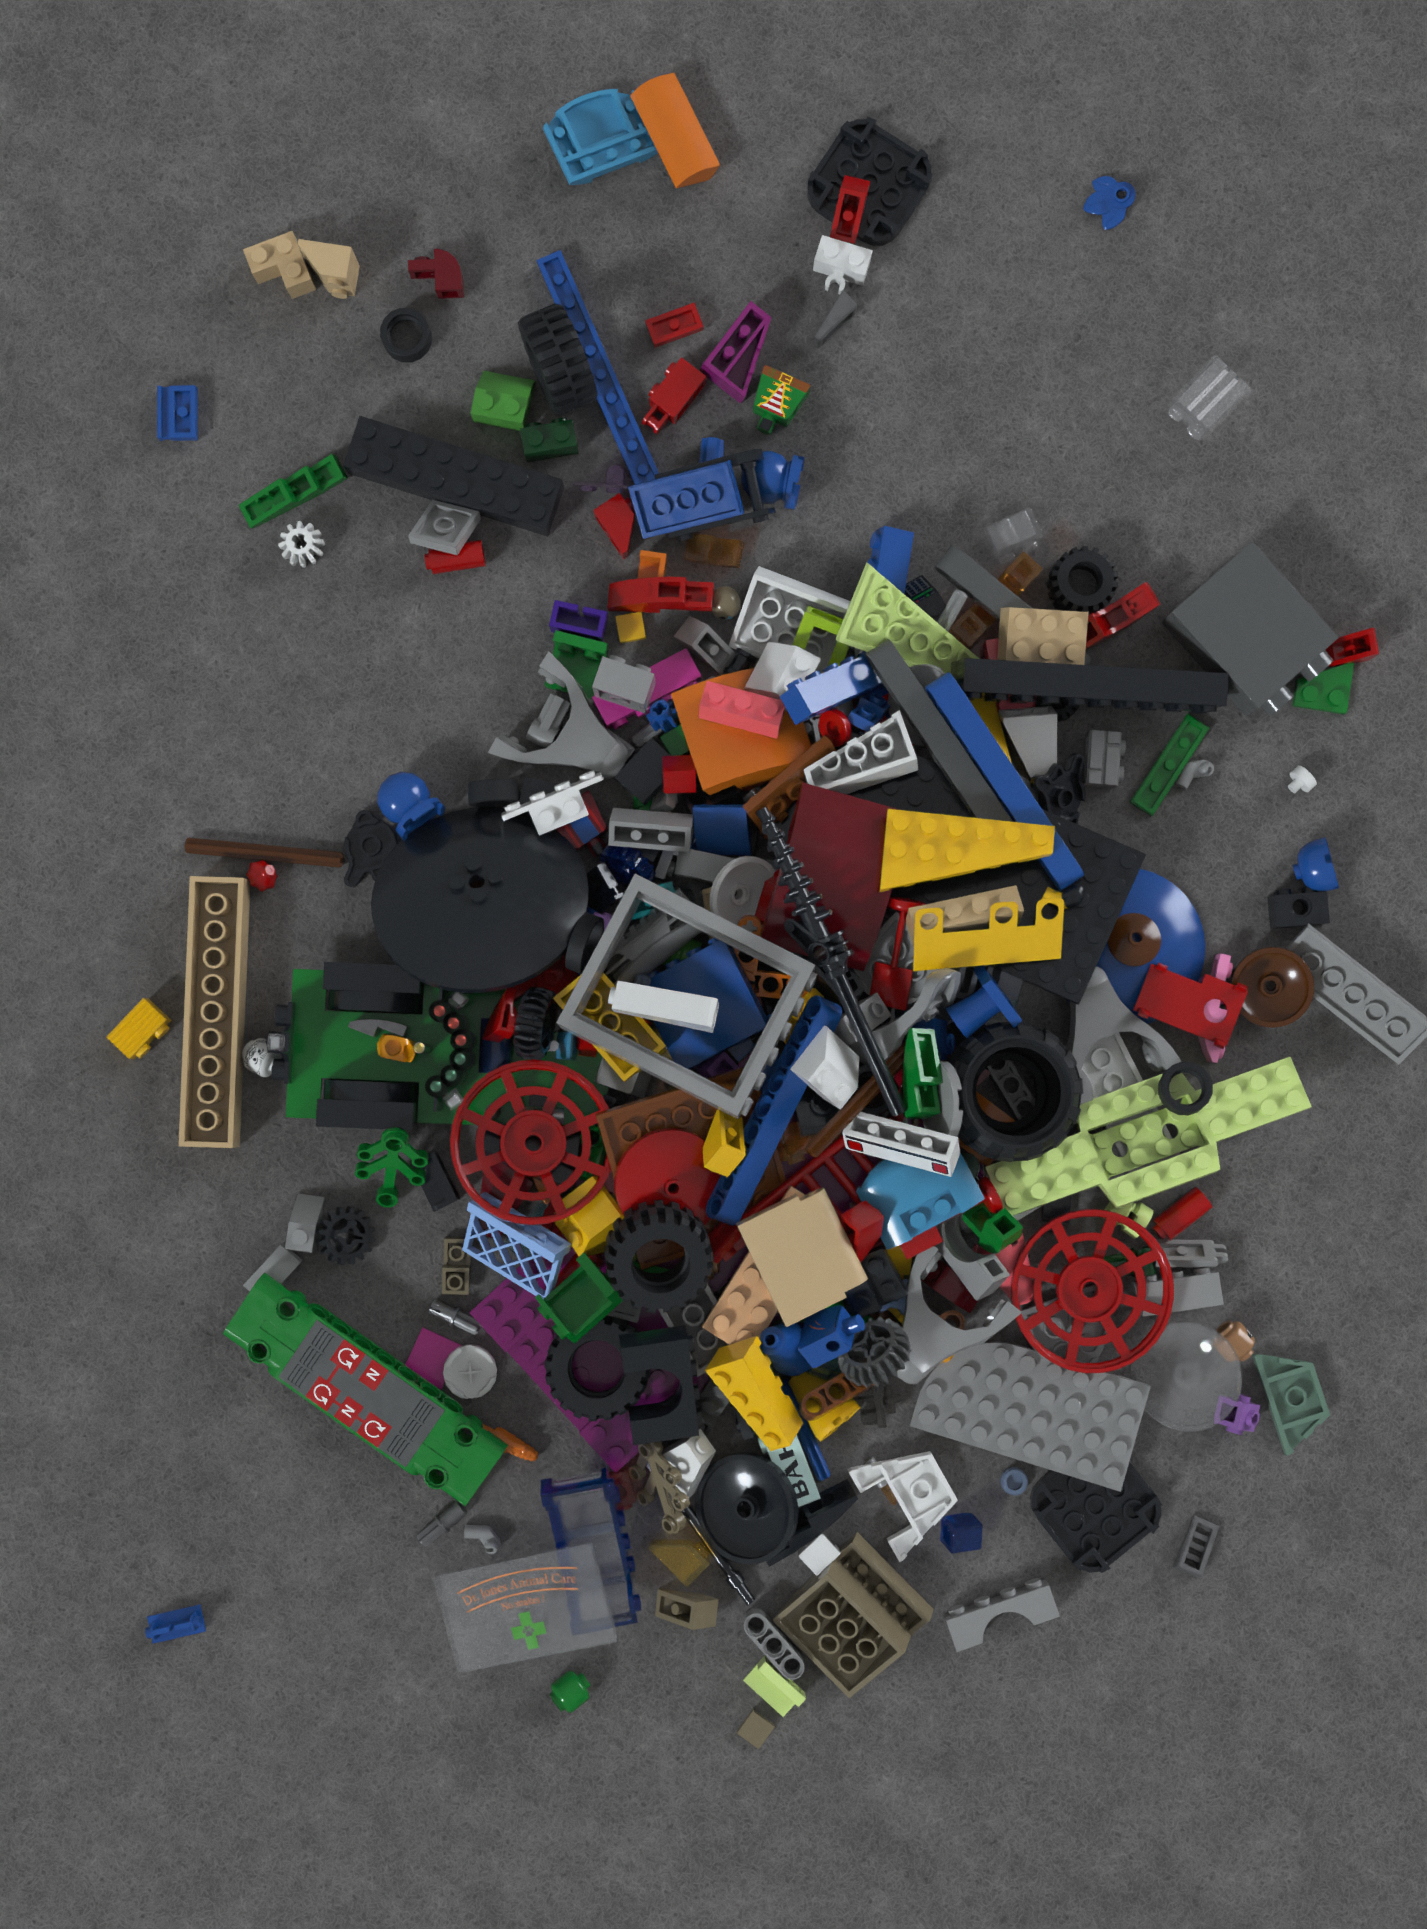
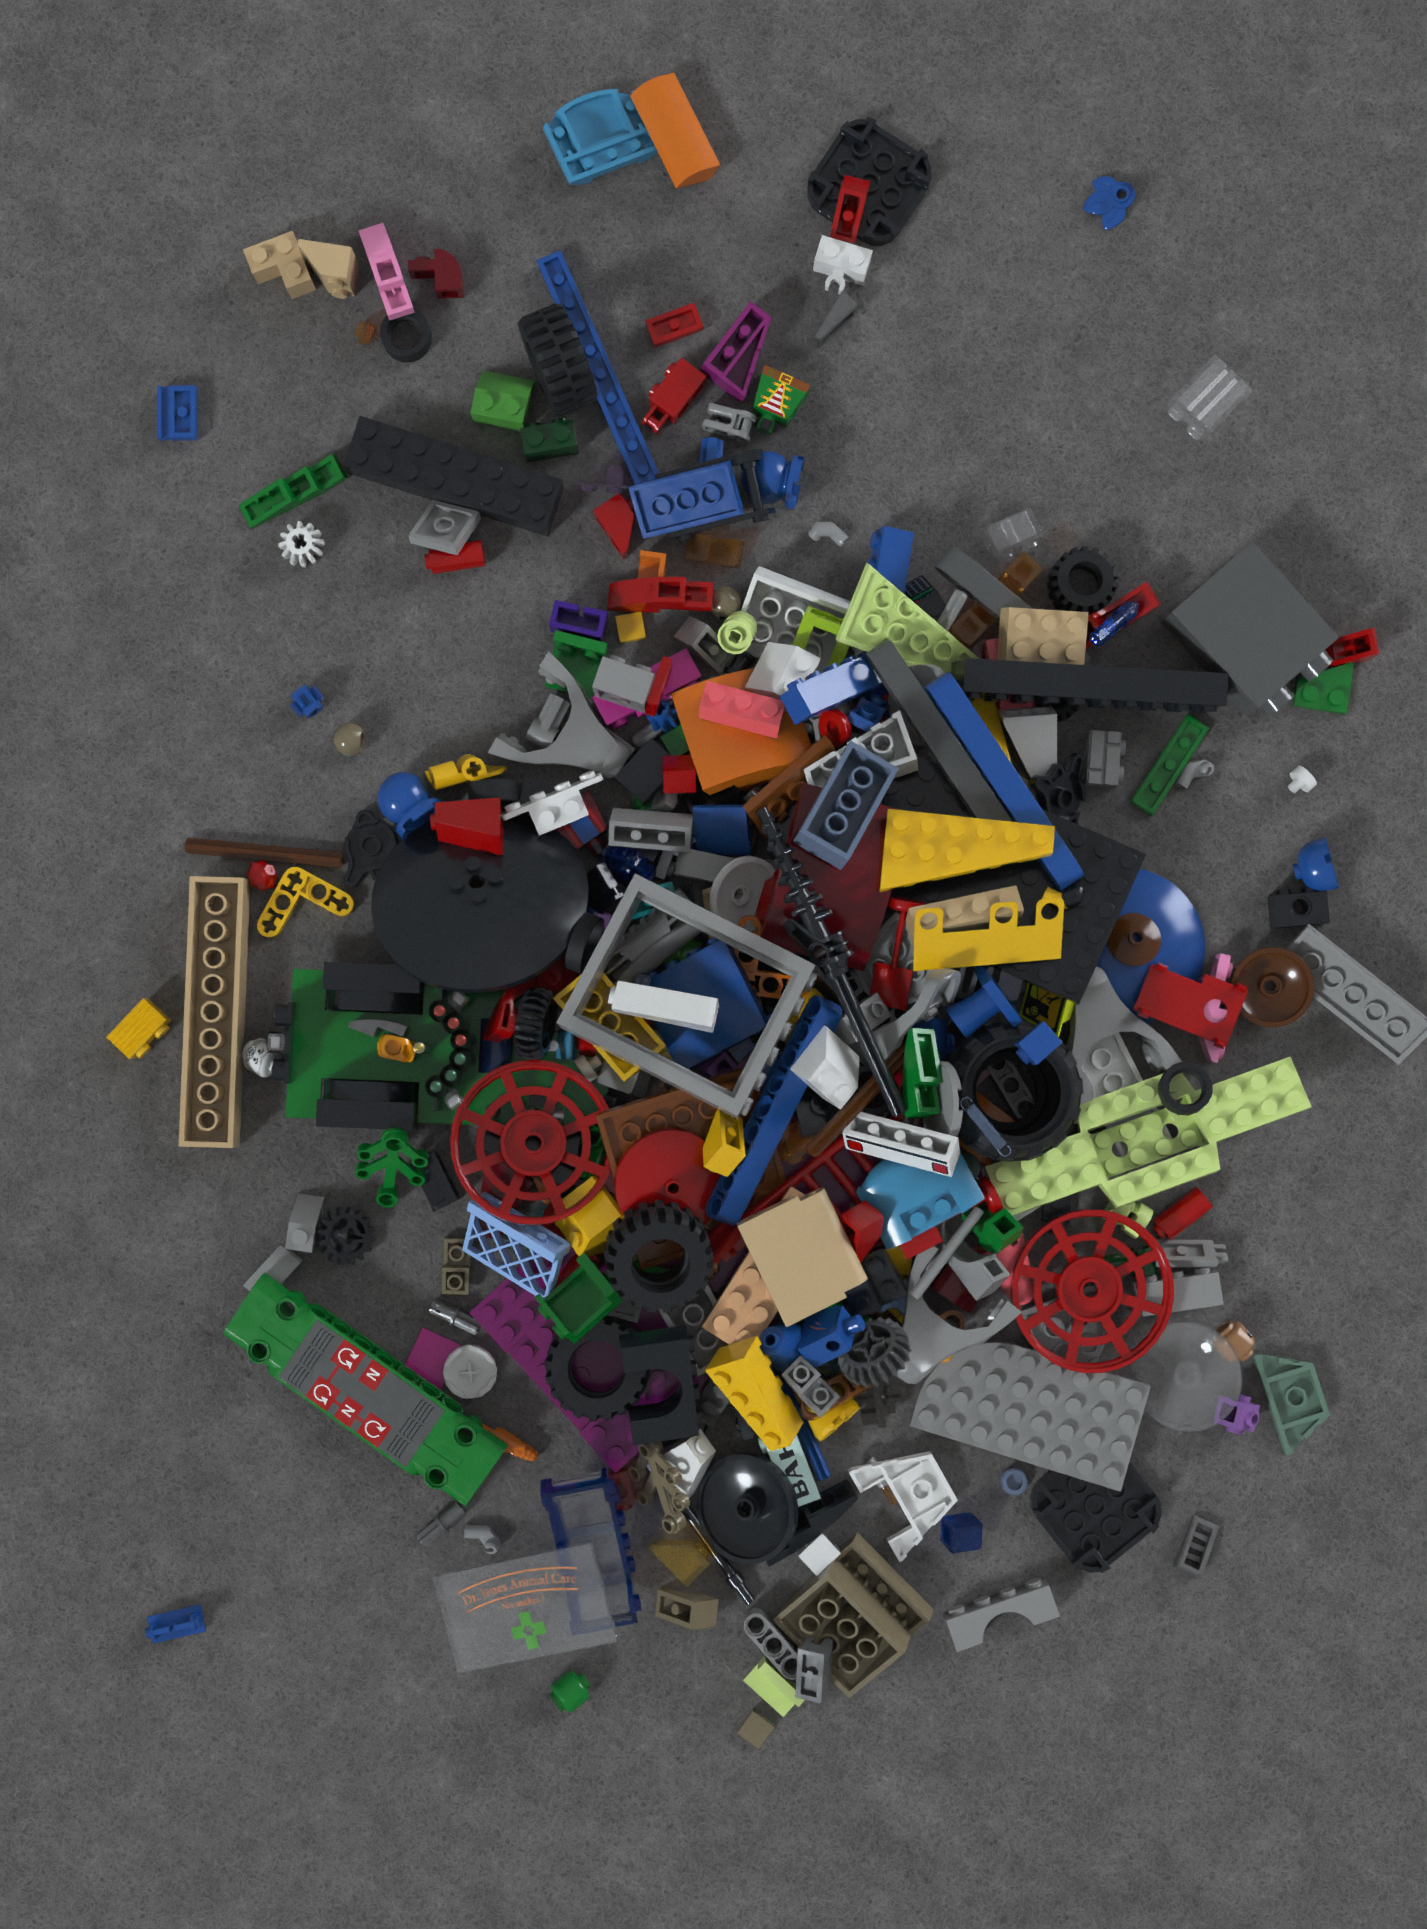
none -> yellow beam [257,867,355,938]
none -> blue gear [290,685,324,718]
none -> dark tan piece [333,723,365,757]
none -> clear orange plate [354,318,376,345]
none -> bright pink slope [358,223,415,321]
none -> yellow panel [425,754,507,790]
none -> red slope [430,797,503,855]
none -> white tile [574,1055,602,1082]
none -> red tile [645,656,673,717]
none -> light grey piece [702,403,757,444]
none -> yellowish green wheel [717,611,758,654]
none -> light grey slope [781,1355,840,1419]
none -> sand blue brick [793,740,899,870]
none -> dark grey hinge [795,1636,833,1703]
none -> light grey arm [808,522,849,547]
none -> light grey bar [909,1206,984,1300]
none -> sand blue piece [960,1097,1011,1157]
none -> blue brick [1015,1021,1063,1065]
none -> piece [1019,983,1075,1038]
none -> clear blue piece [1090,601,1139,646]

